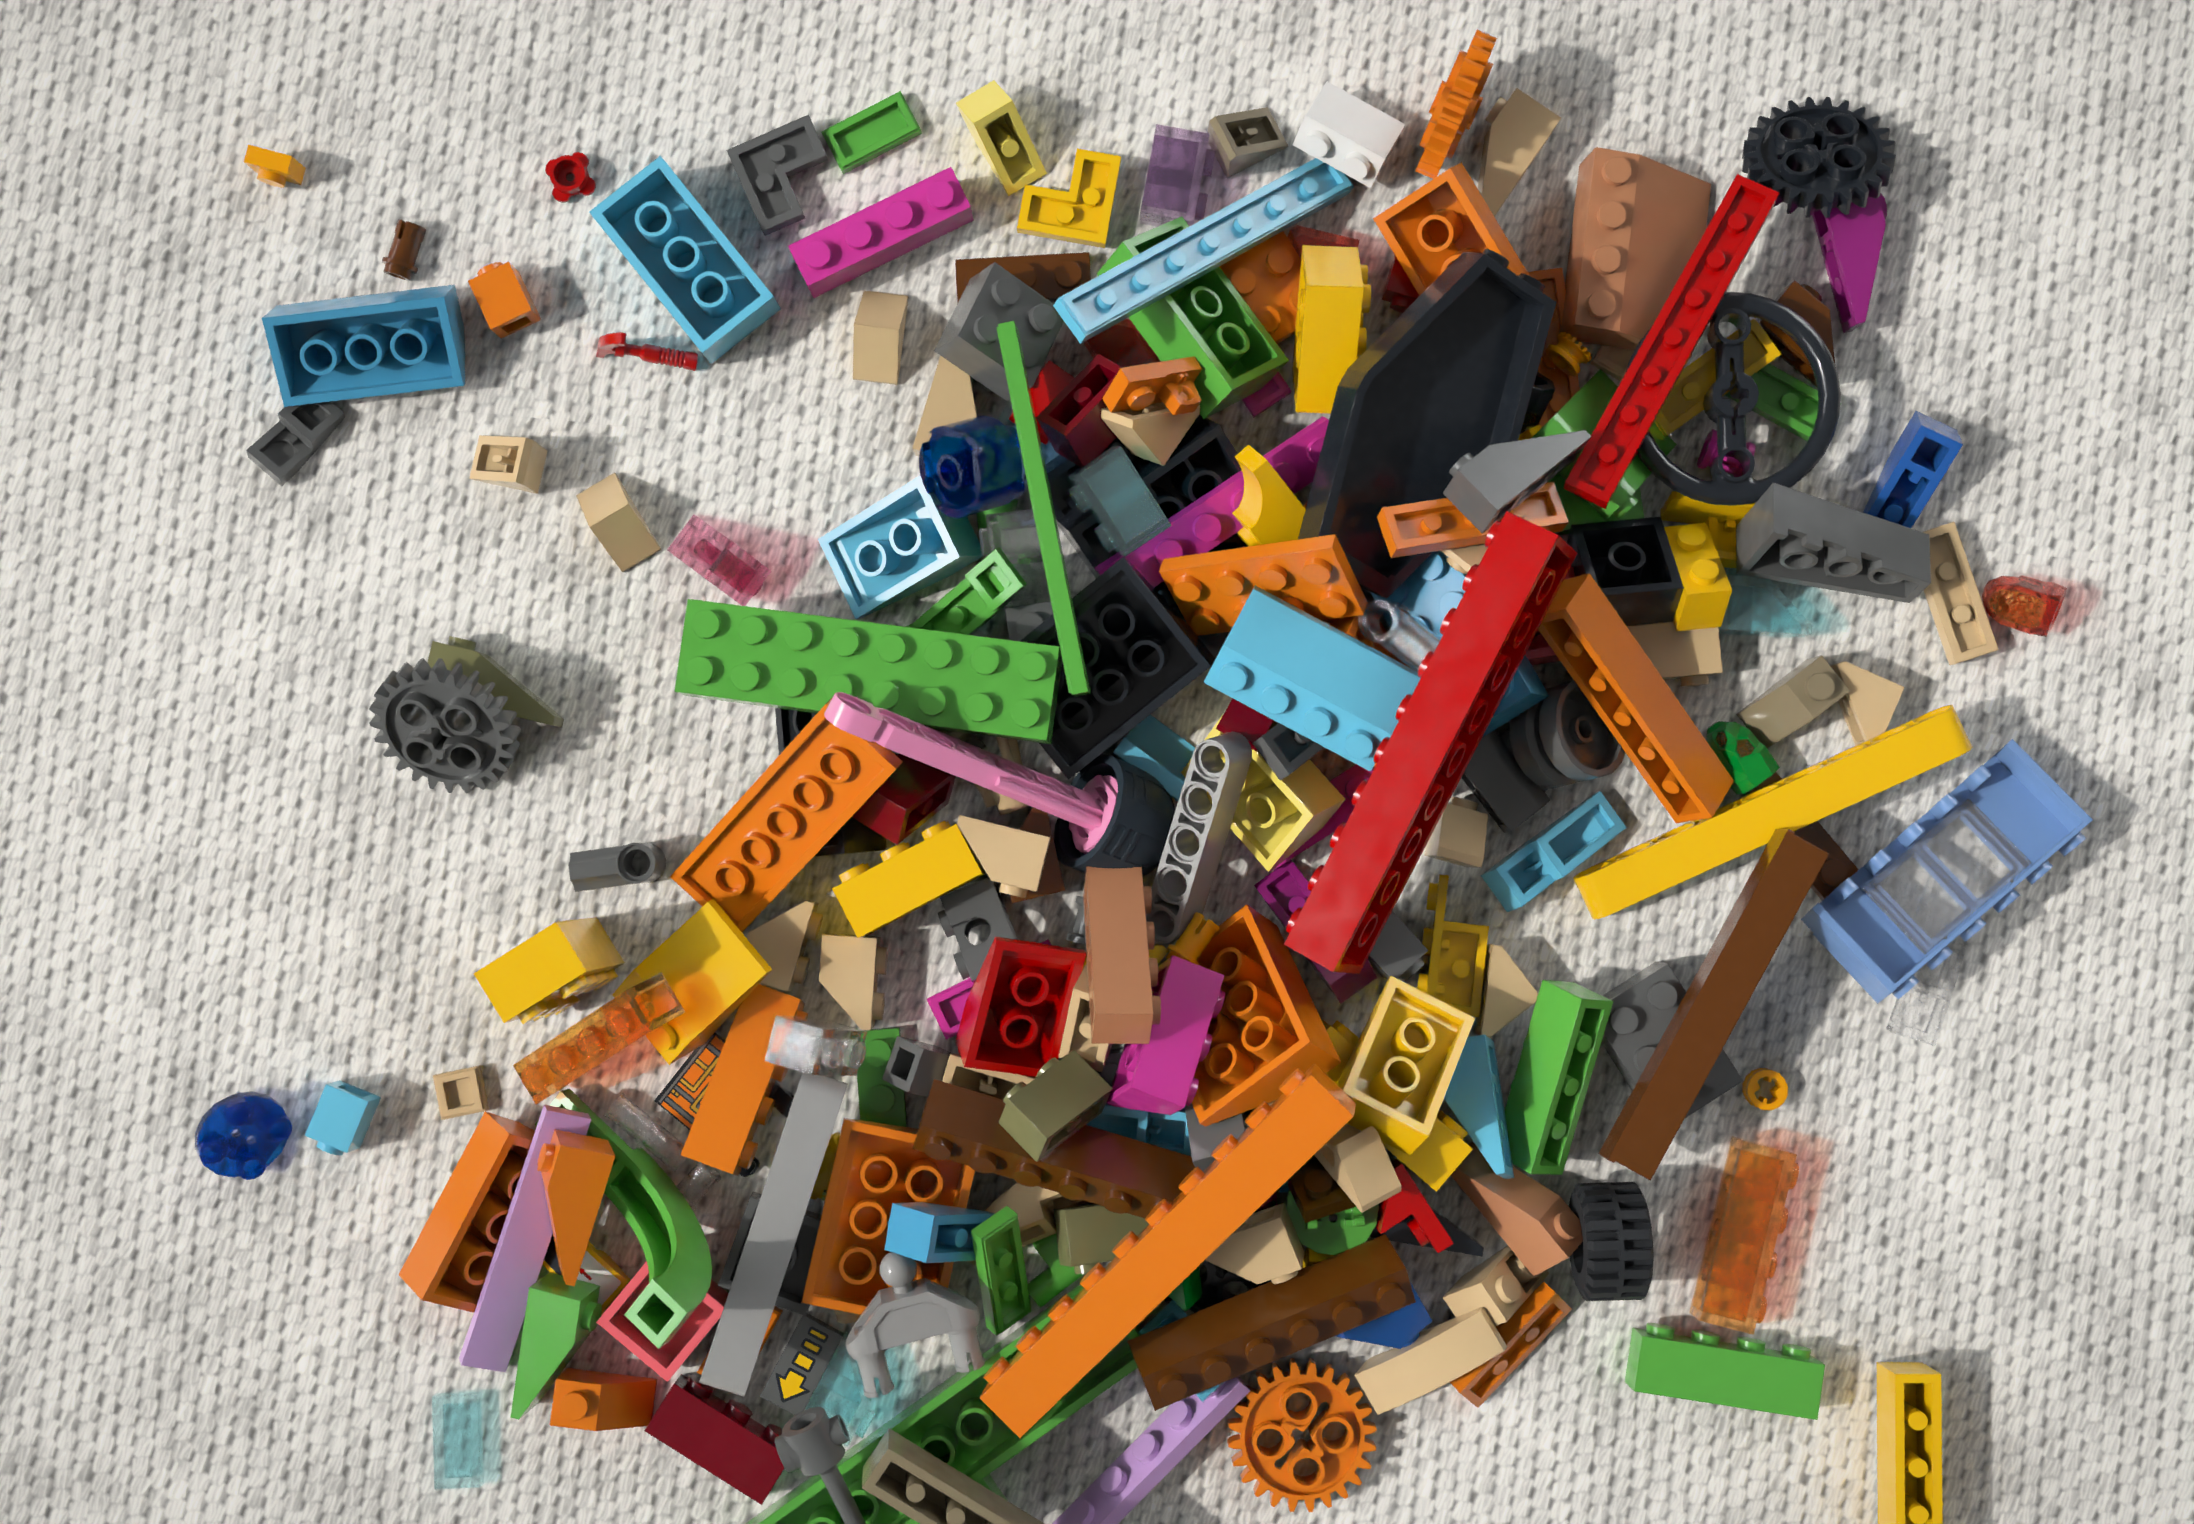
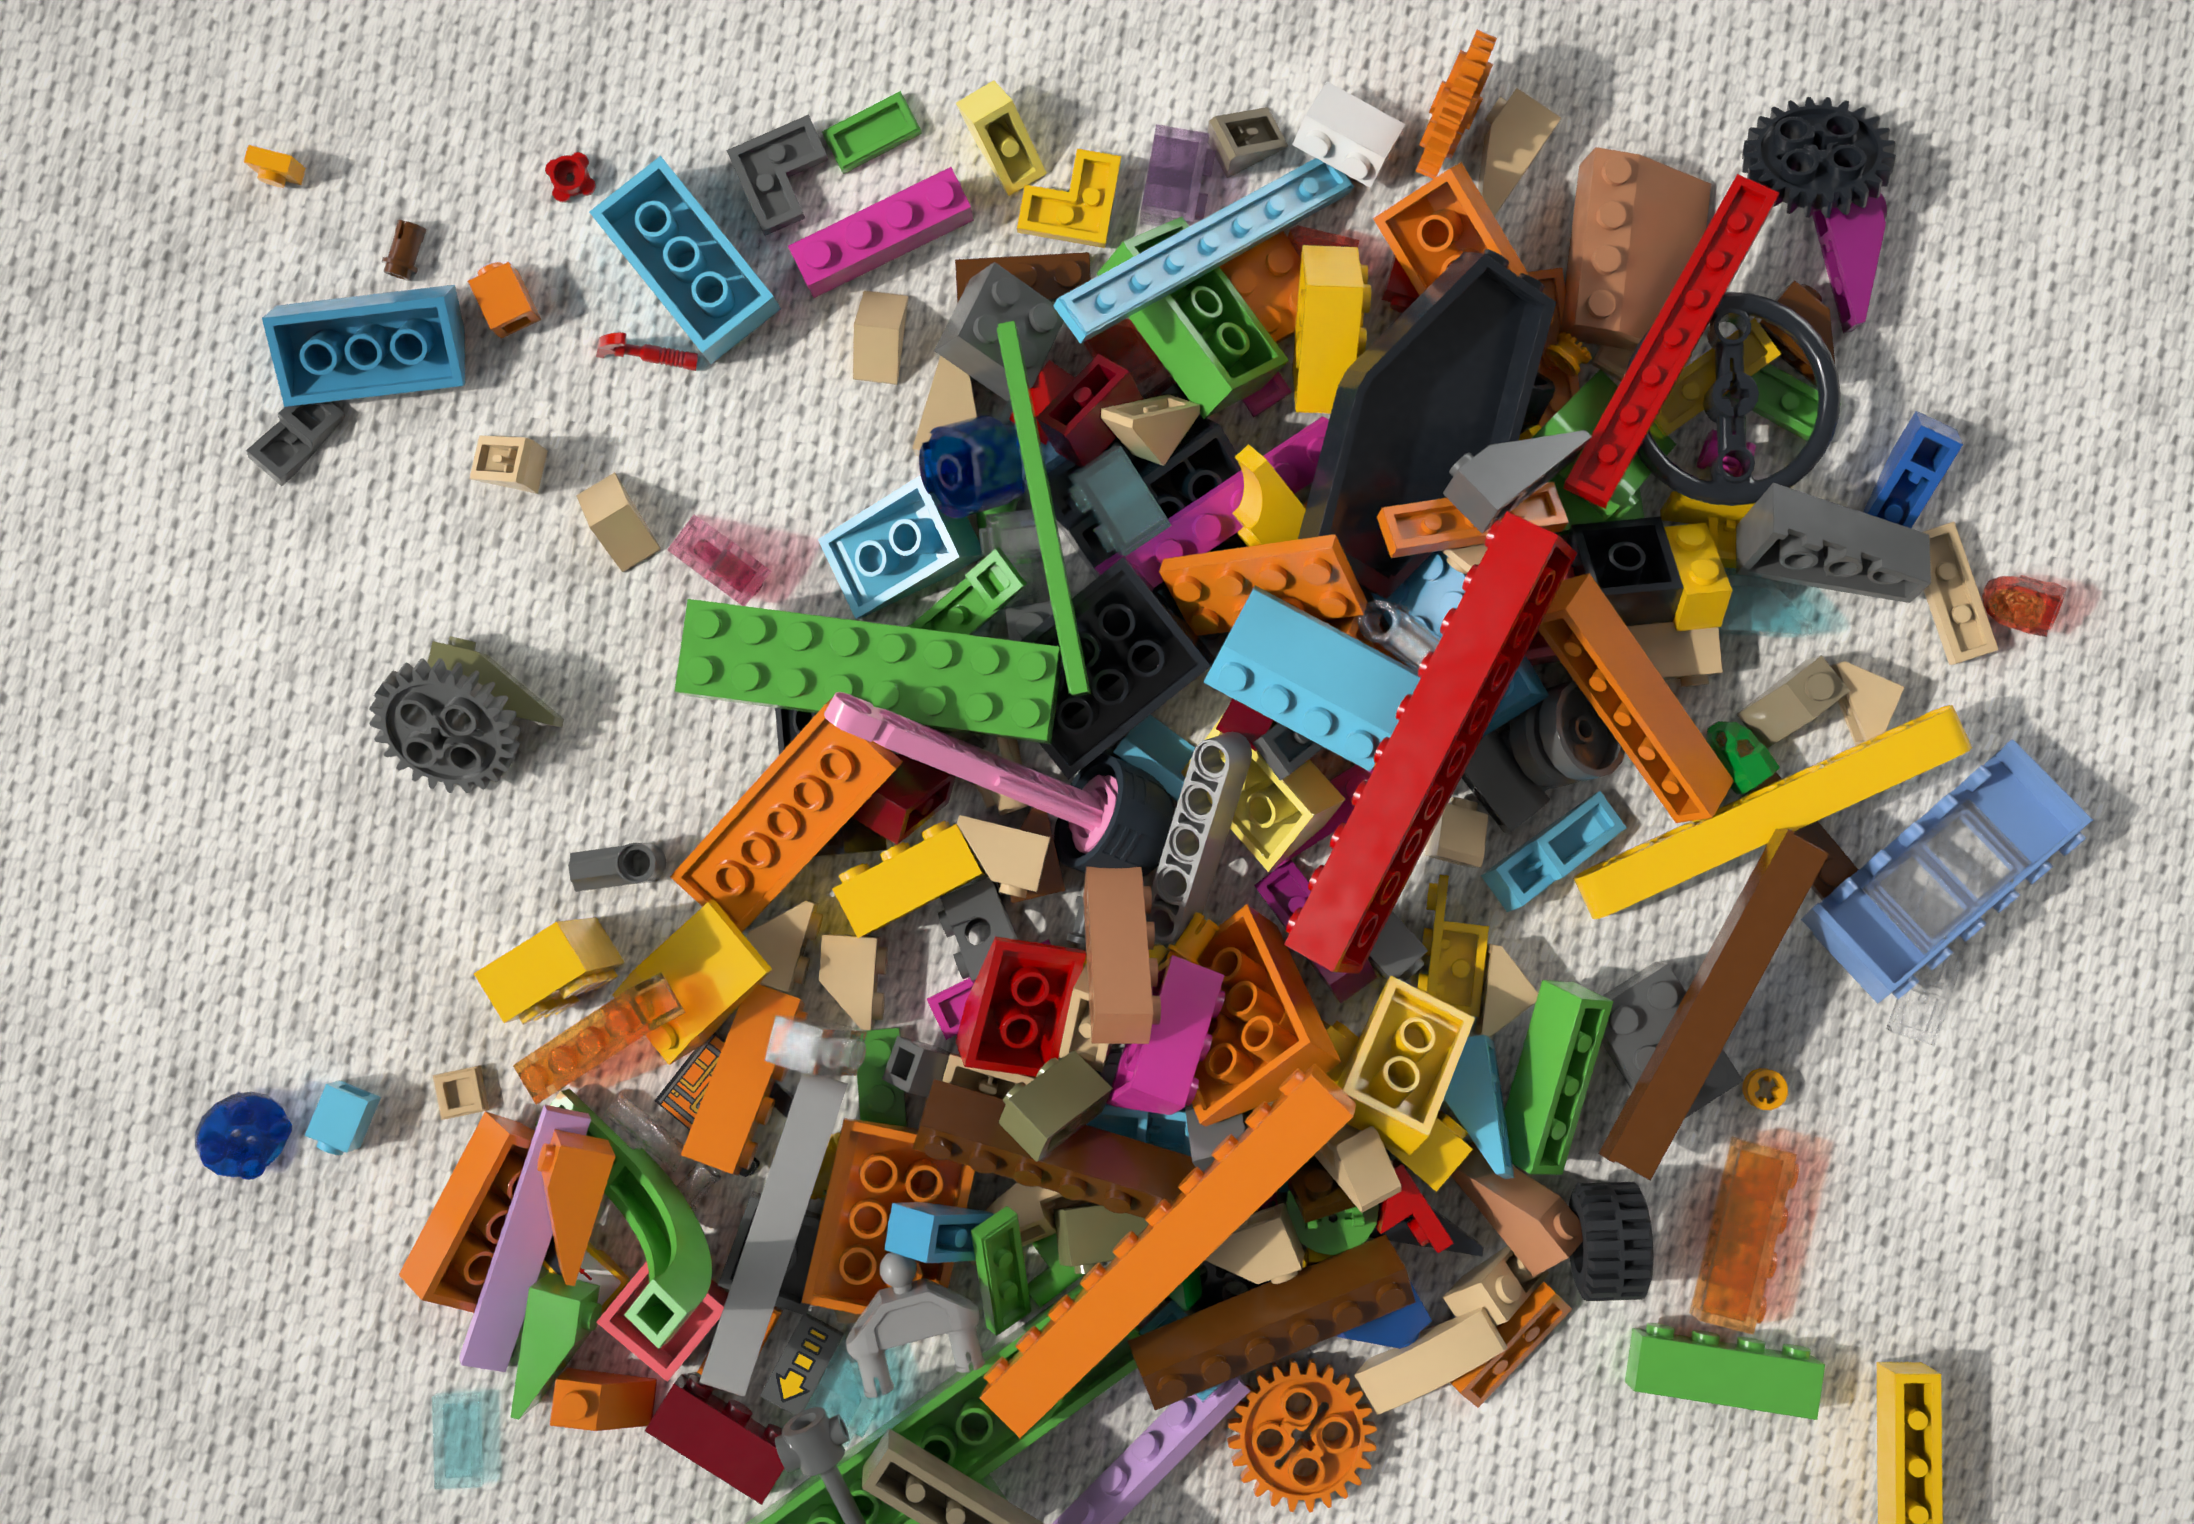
orange hinge [1102,356,1202,415] -> none

